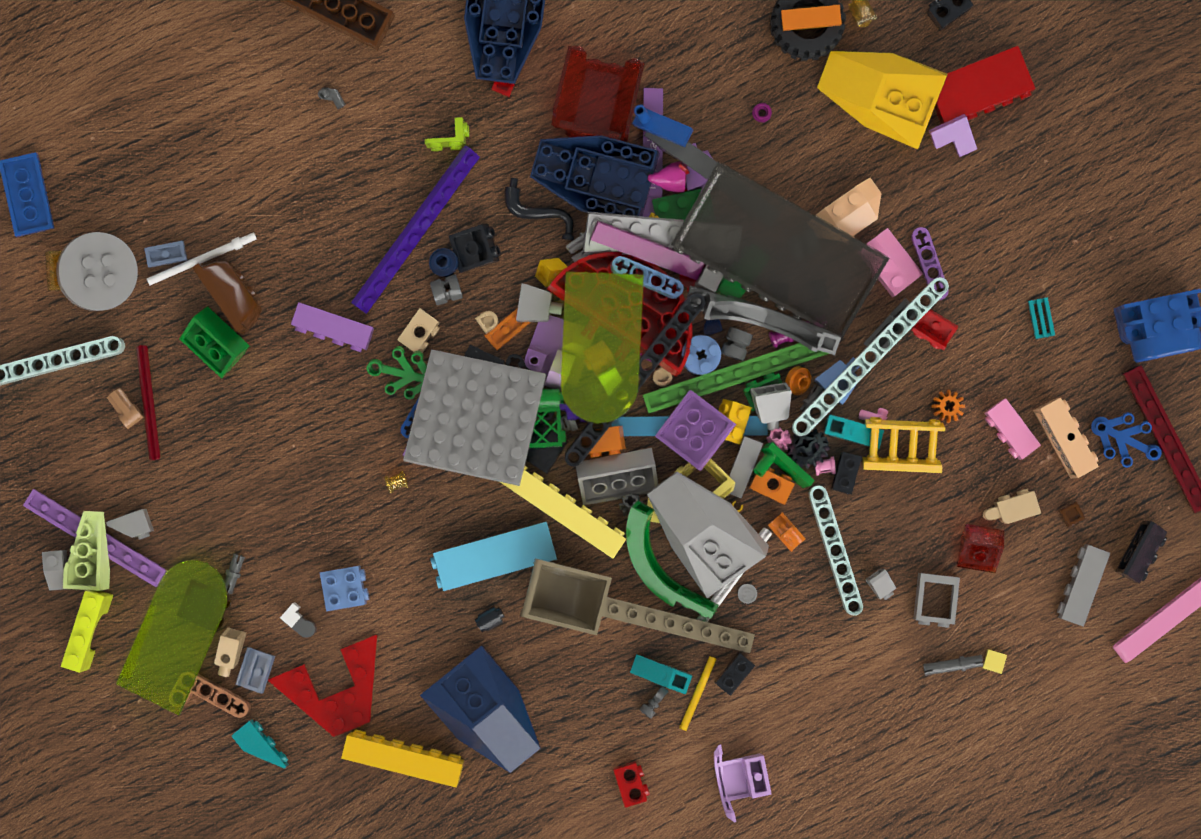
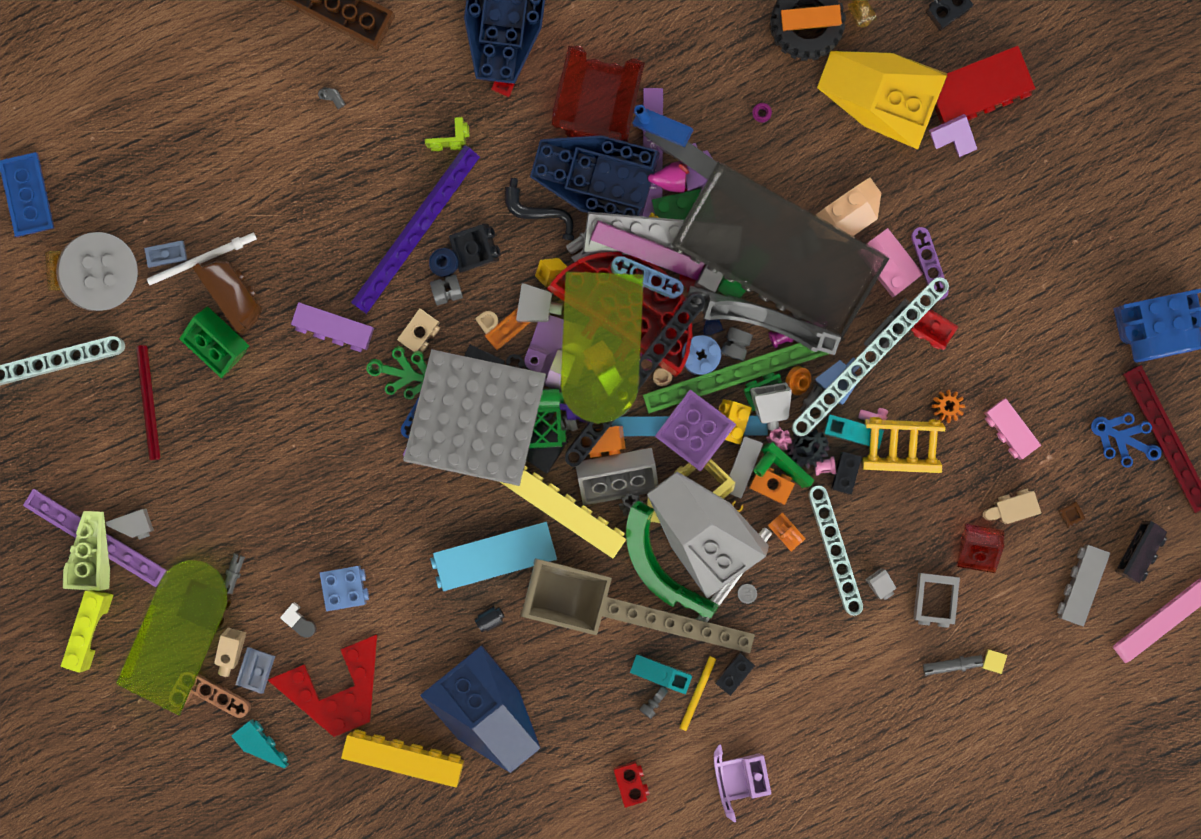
light grey slope [42,550,68,591] -> none
medium nougat piece [106,388,144,429] -> none
clear yellow bush [384,471,409,494] -> none
teal tile [1028,297,1055,339] -> none
light nougat brick [1033,398,1099,478] -> none

